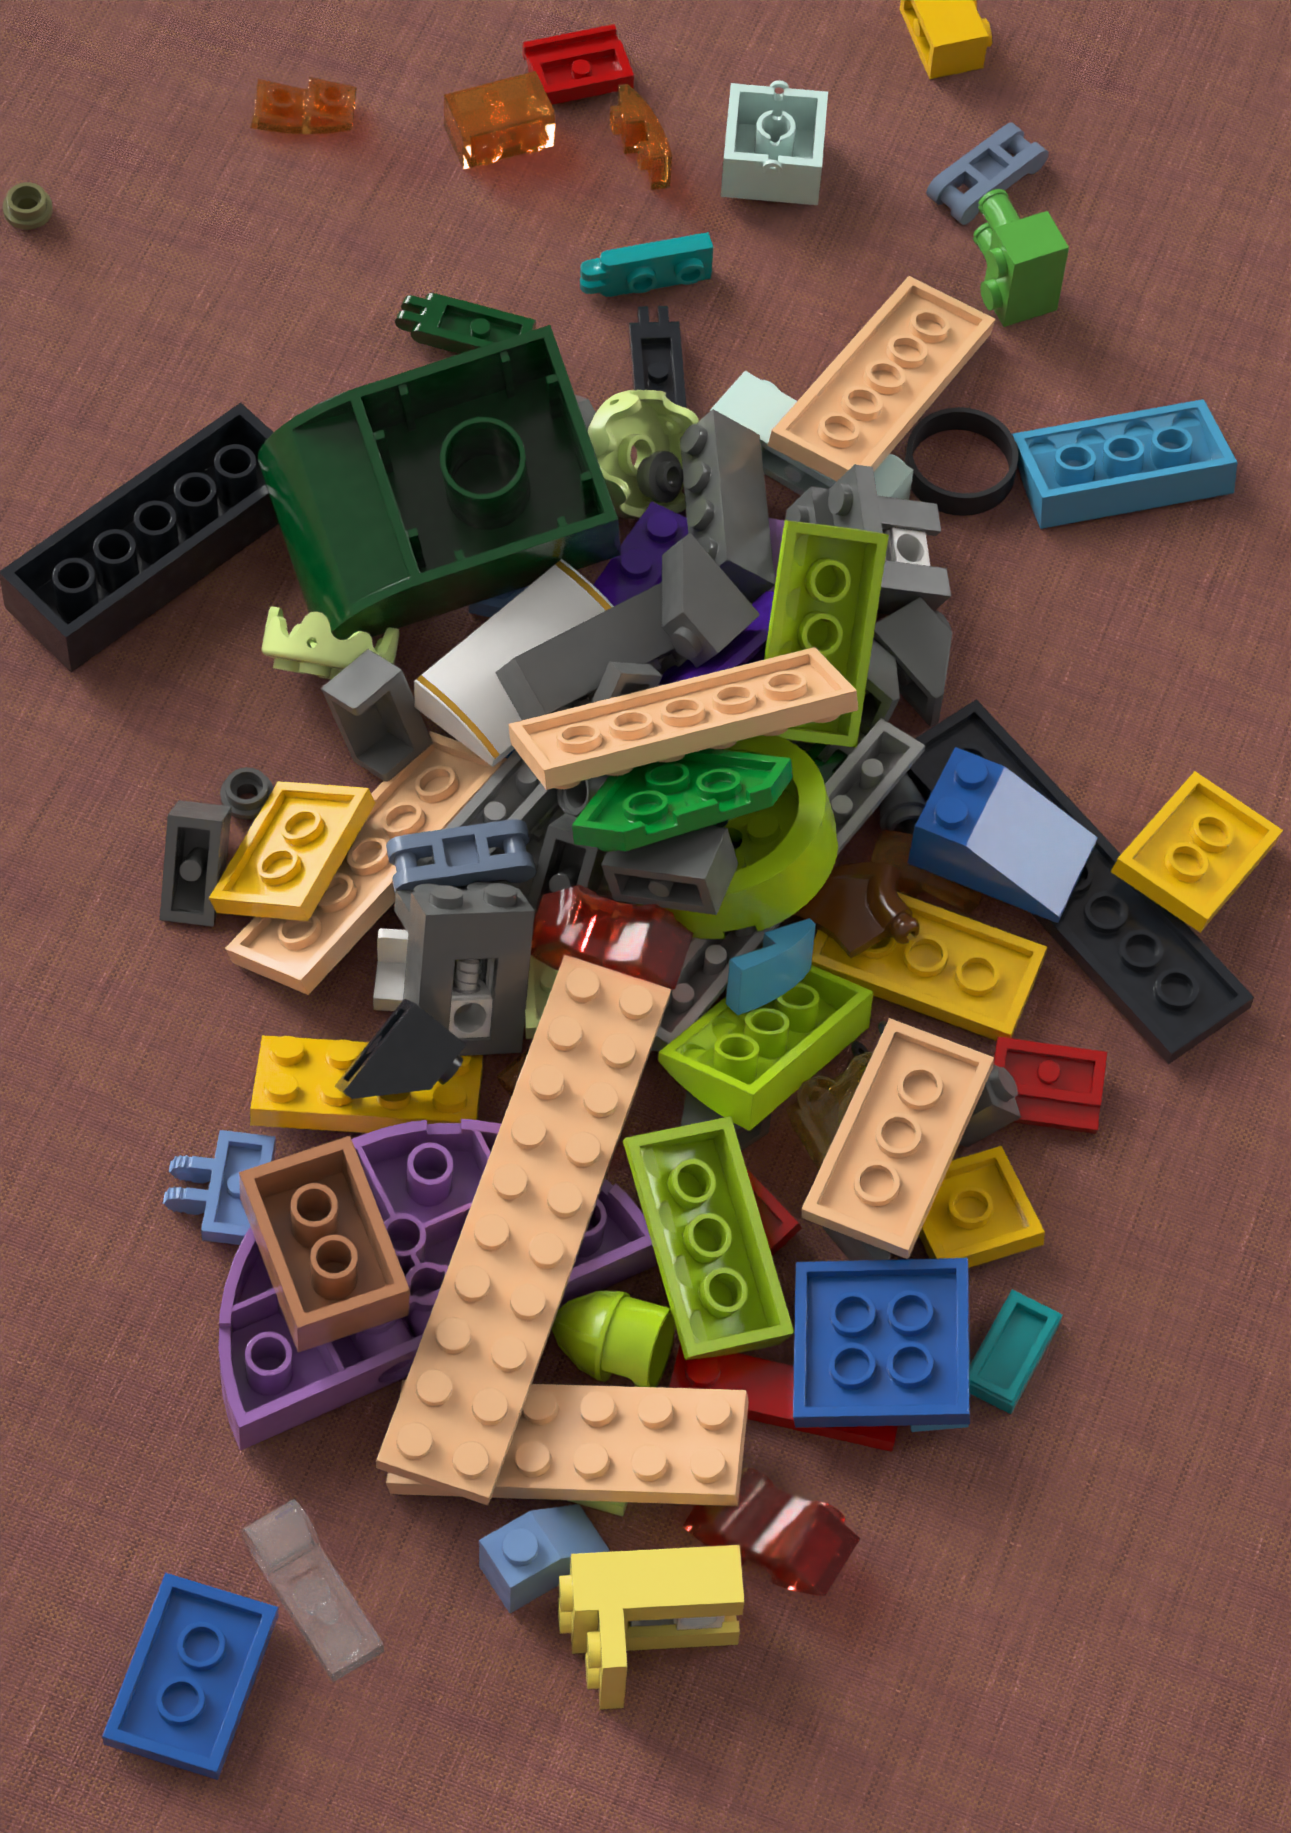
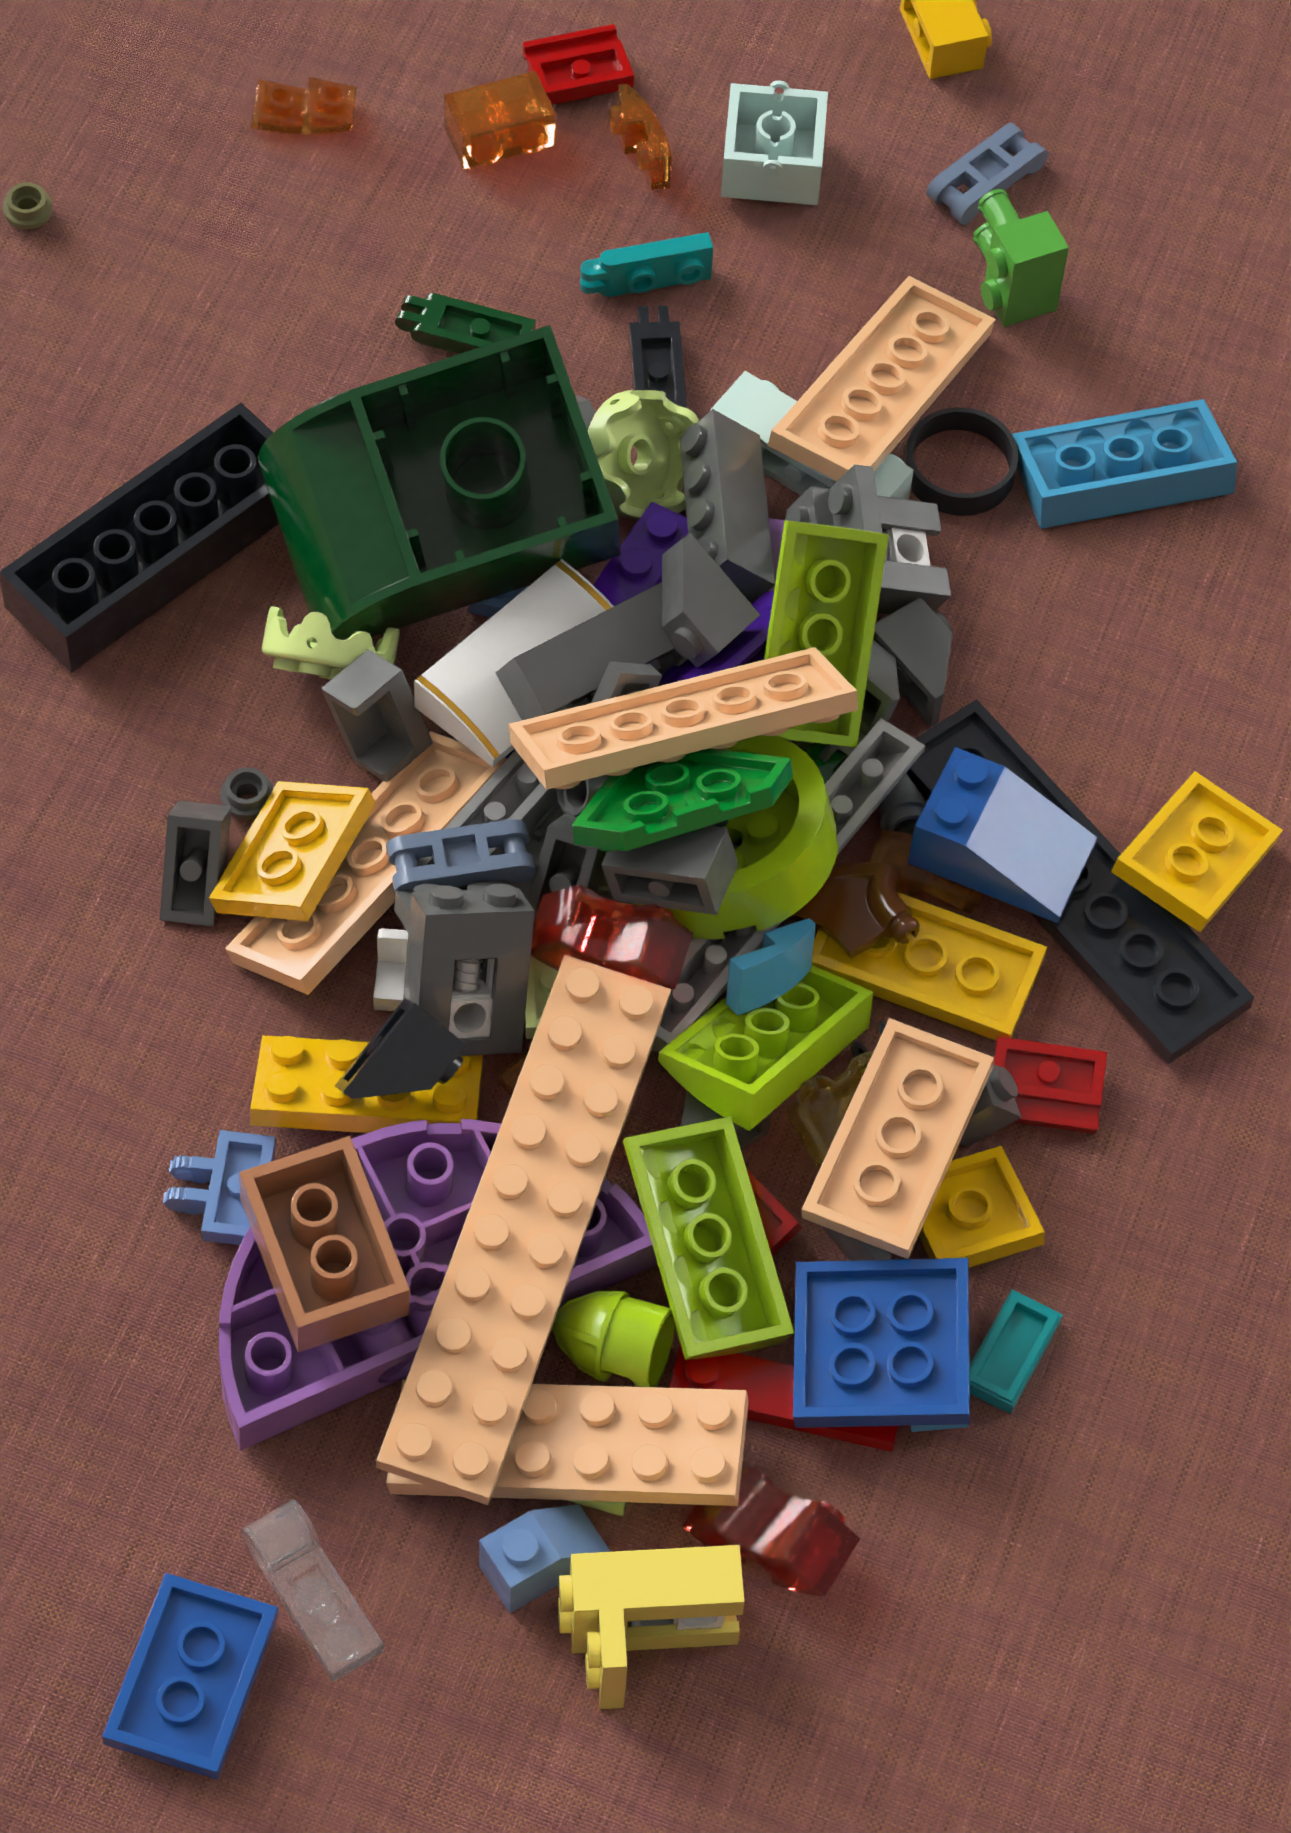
dark grey plate [637,451,684,503] -> none

